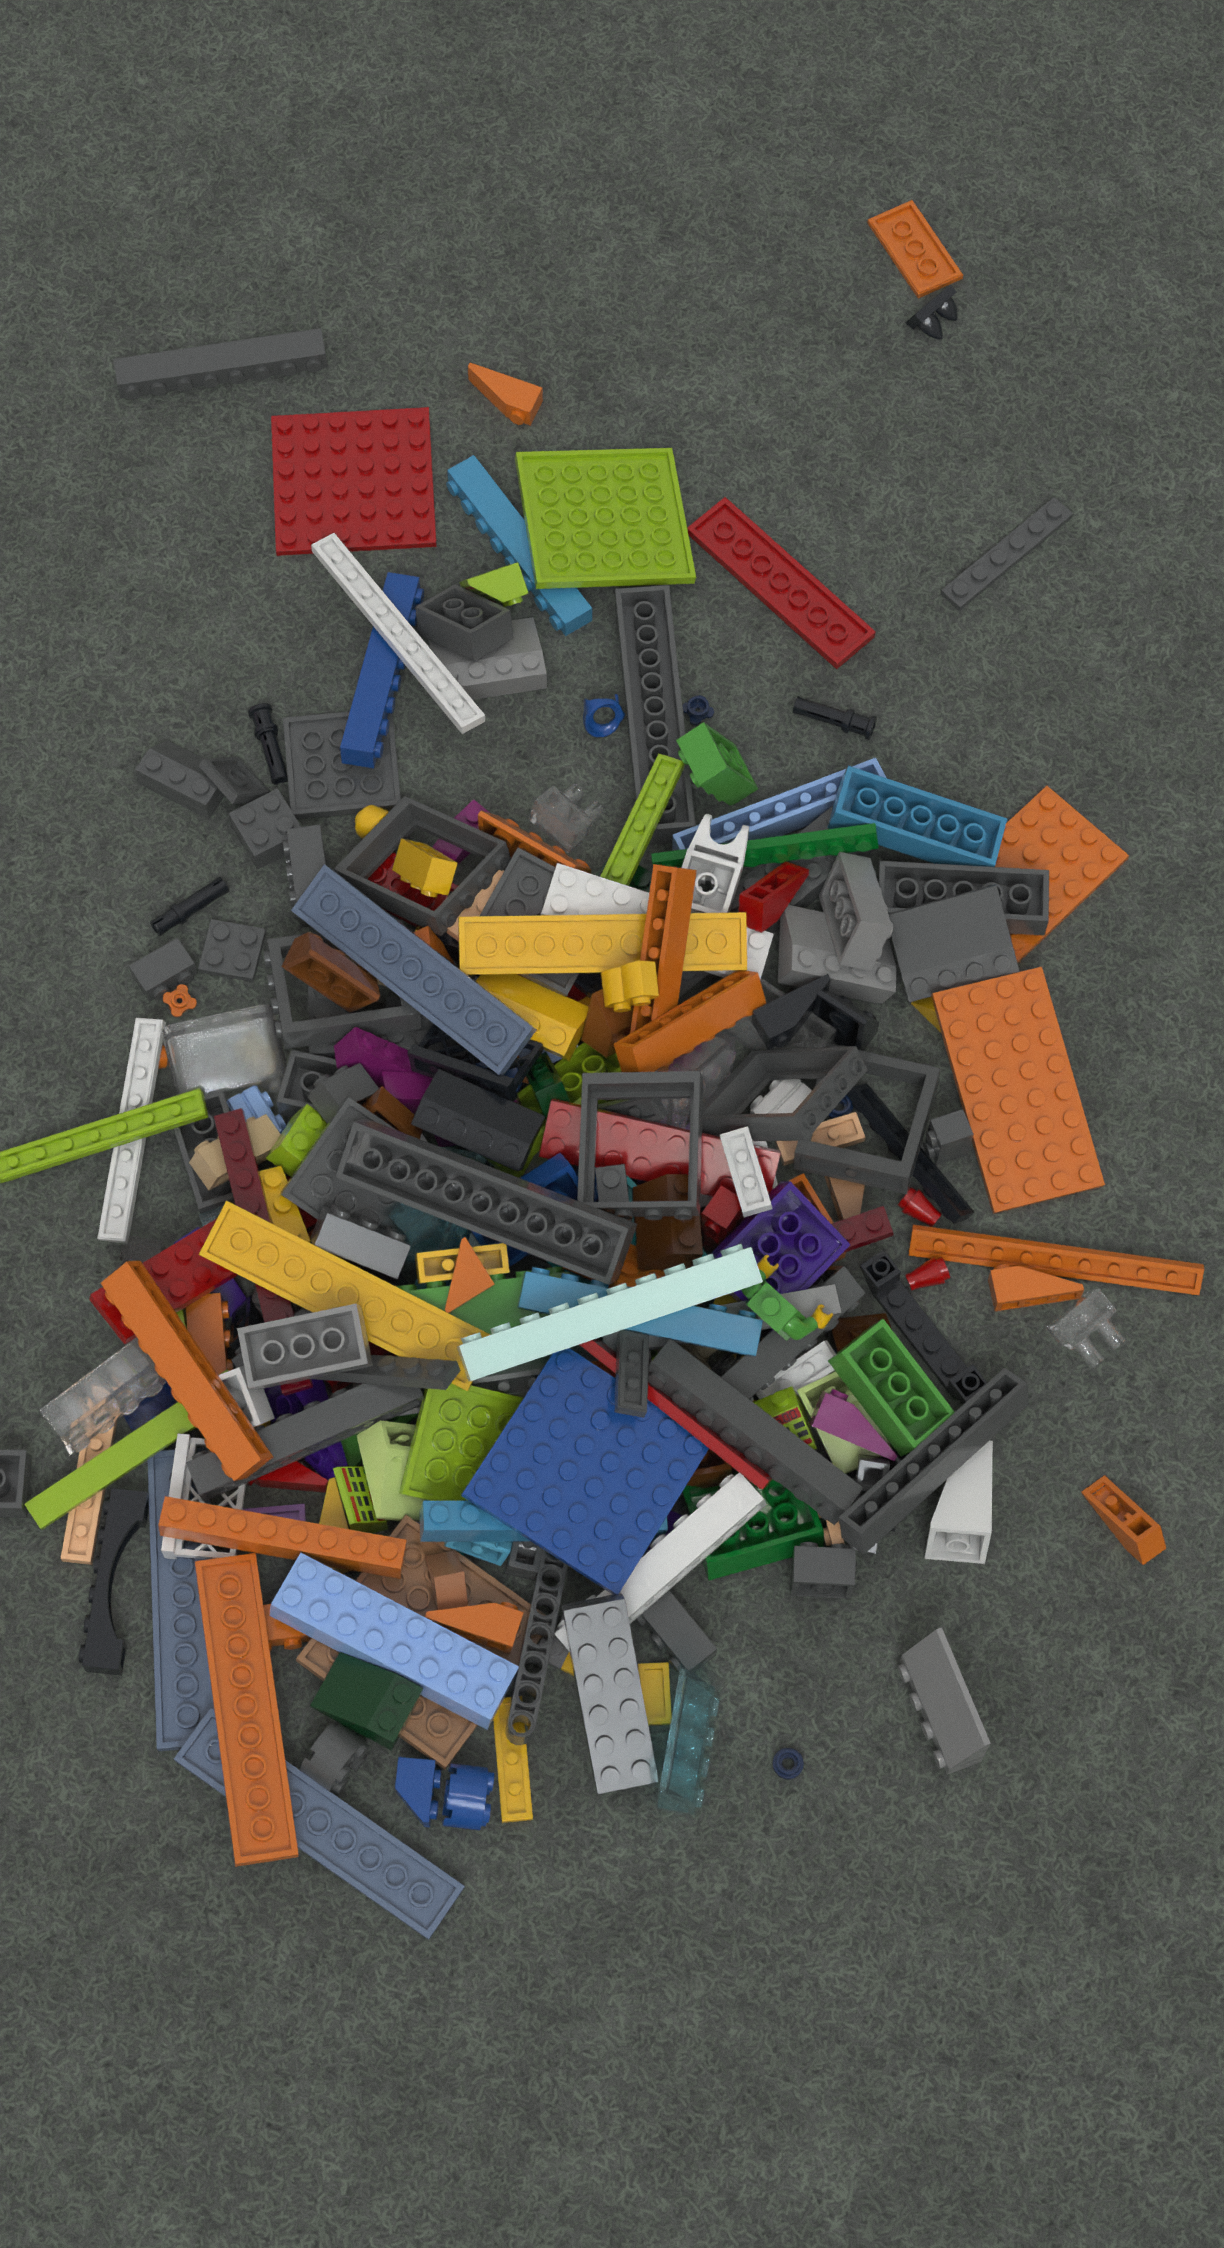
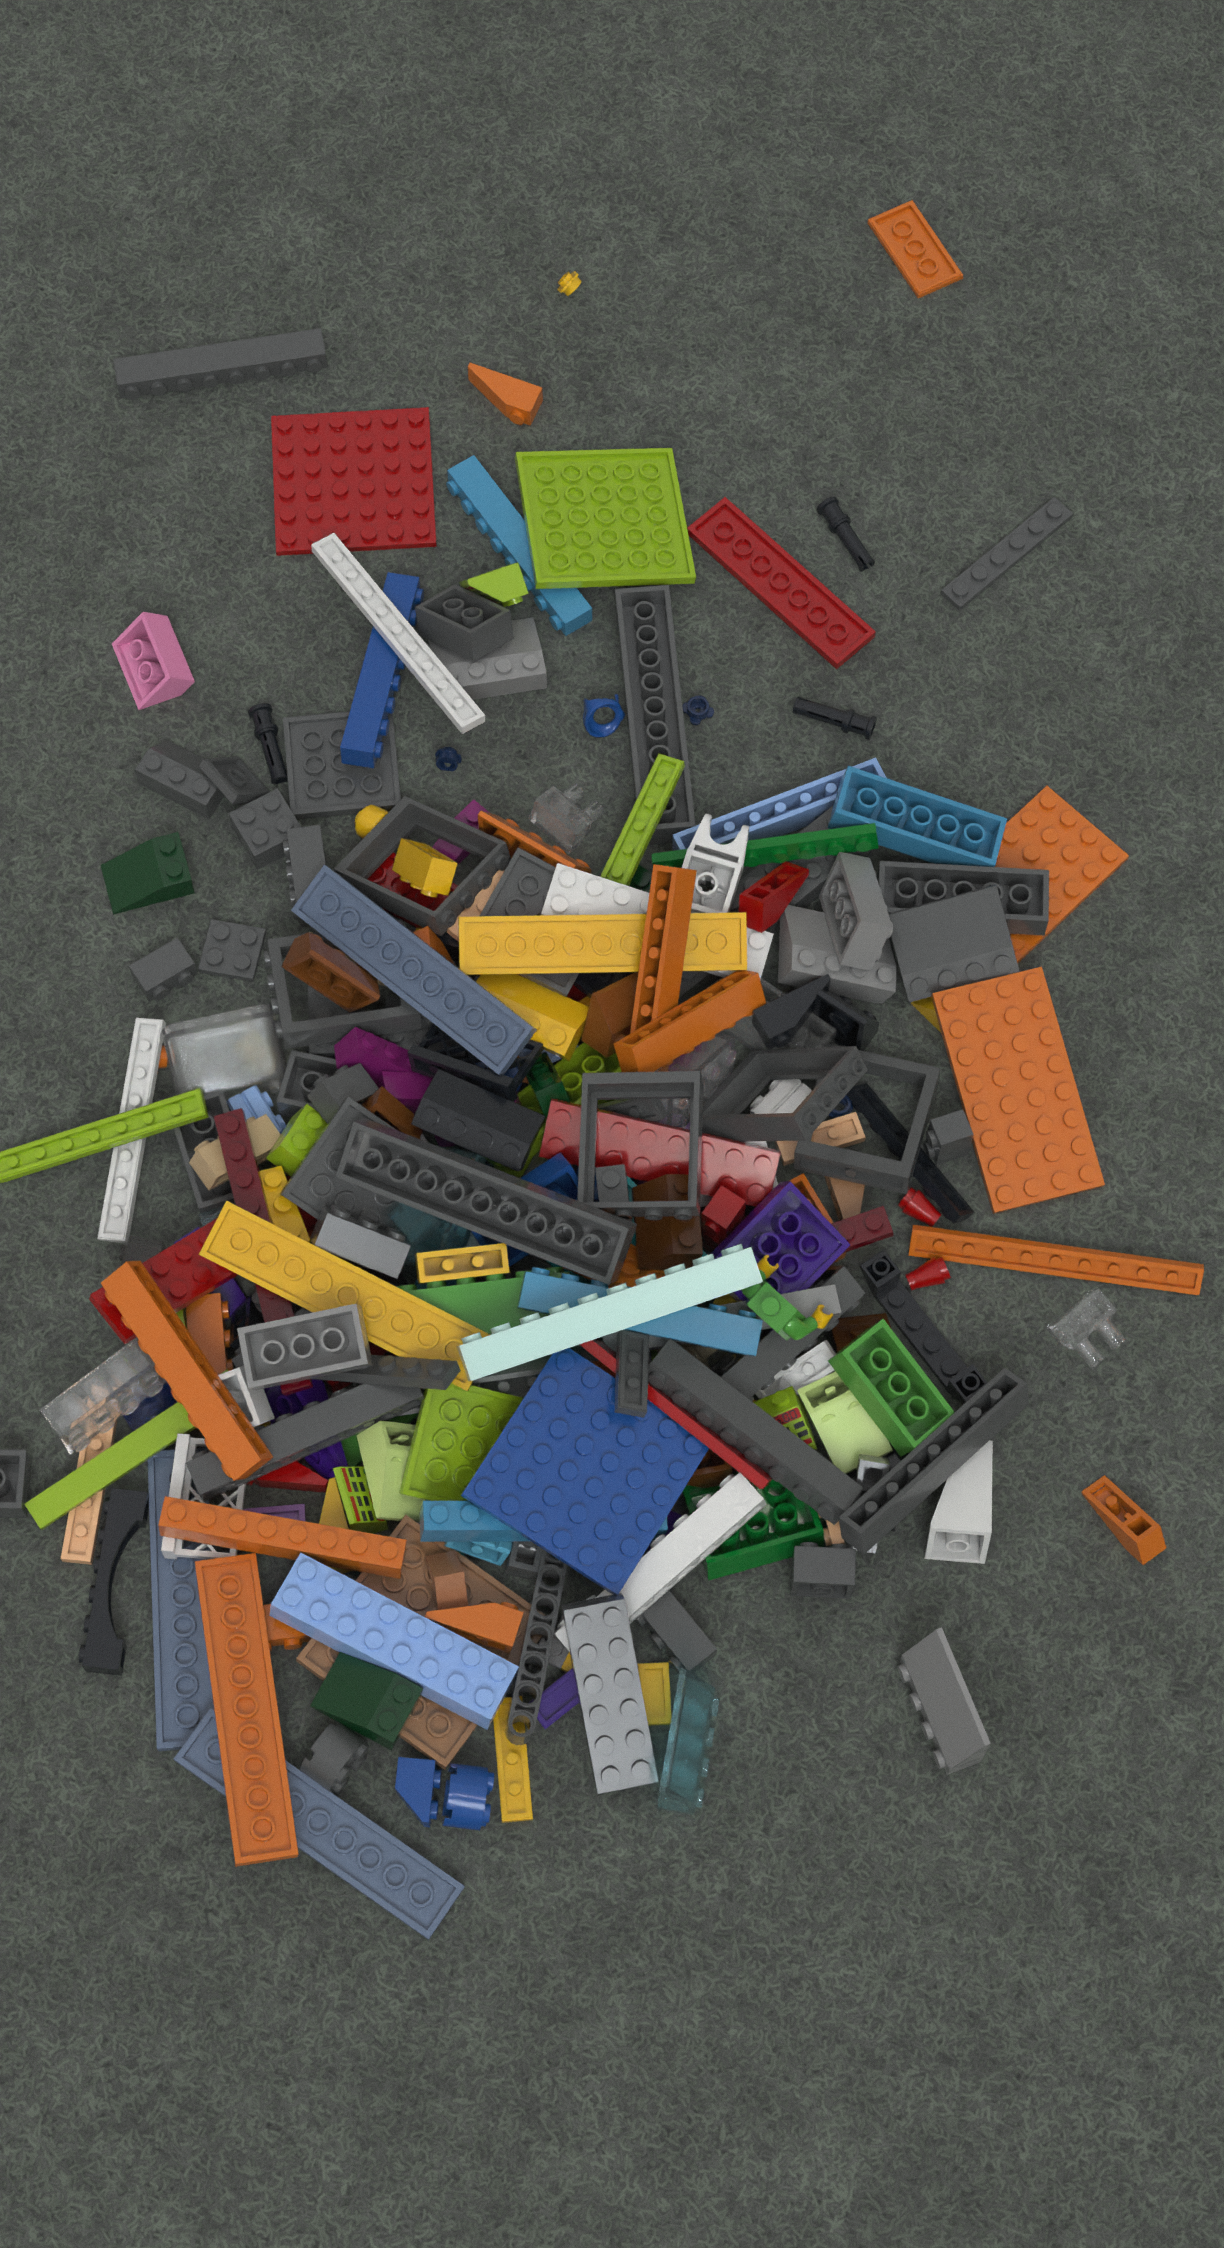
black pin [150,877,229,936] -> none
orange plate [163,984,196,1017] -> none
orange tile [445,1237,495,1313] -> none
yellow brick [601,960,659,1012] -> none
bright green brick [676,722,758,806] -> none
white plate [720,1126,772,1217] -> none
dark blue plate [773,1748,804,1780] -> none
magenta slope [809,1388,897,1461] -> none
black tile [905,284,958,339] -> none
orange slope [988,1264,1084,1311] -> none
none -> dark green slope [100,832,195,915]
none -> bright pink slope [112,612,195,710]
none -> dark blue plate [435,747,462,771]
none -> dark purple tile [529,1668,579,1729]
none -> yellow plate [557,271,581,296]
none -> black pin [816,497,875,572]

